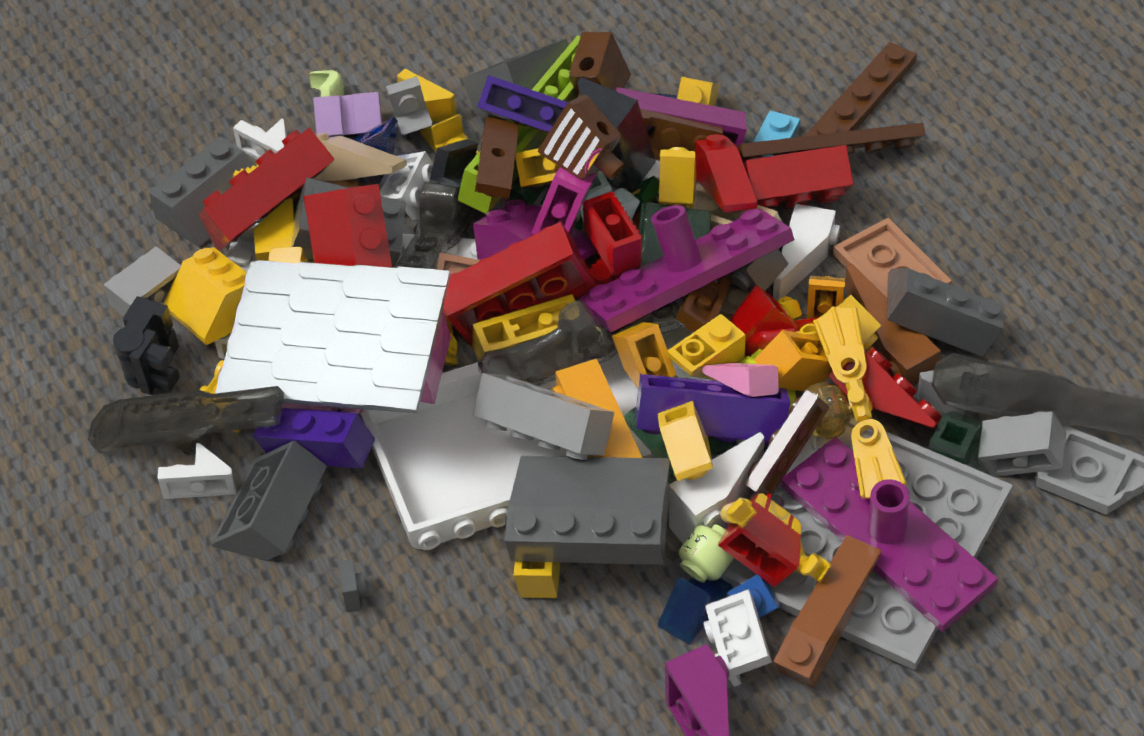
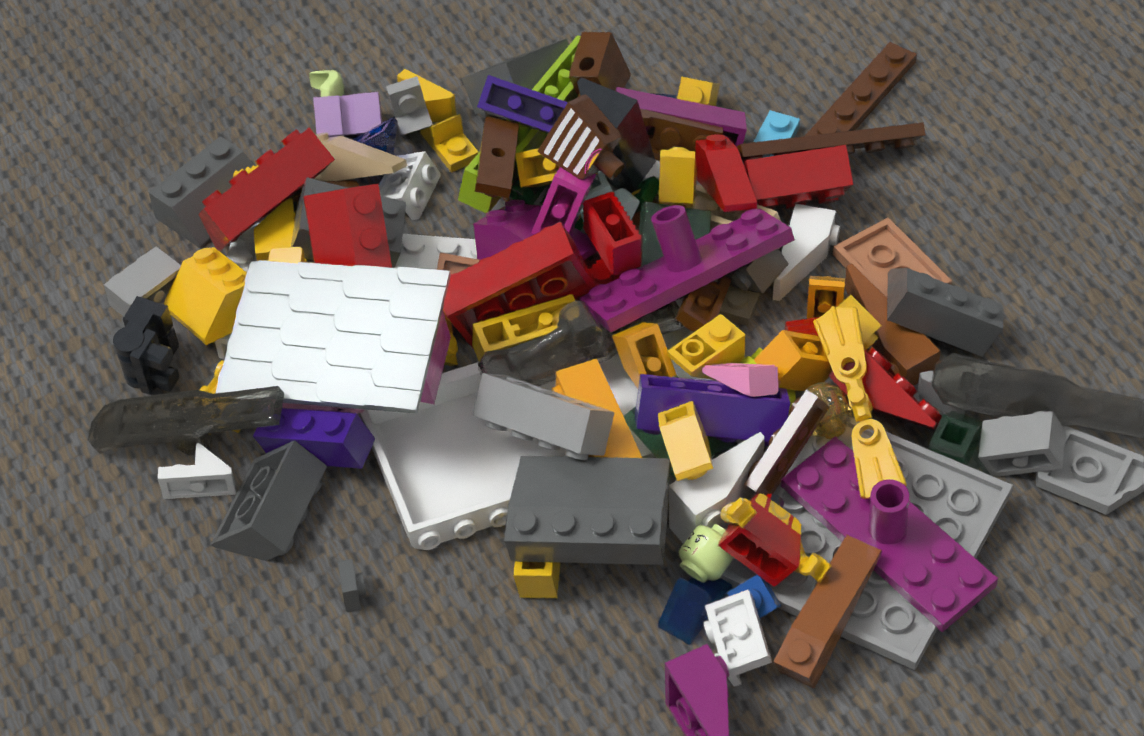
white slope [233,118,287,159] -> none
clear smoke piece [394,182,478,270] -> none
black panel [430,139,478,190] -> none
red torso [729,285,818,357] -> none

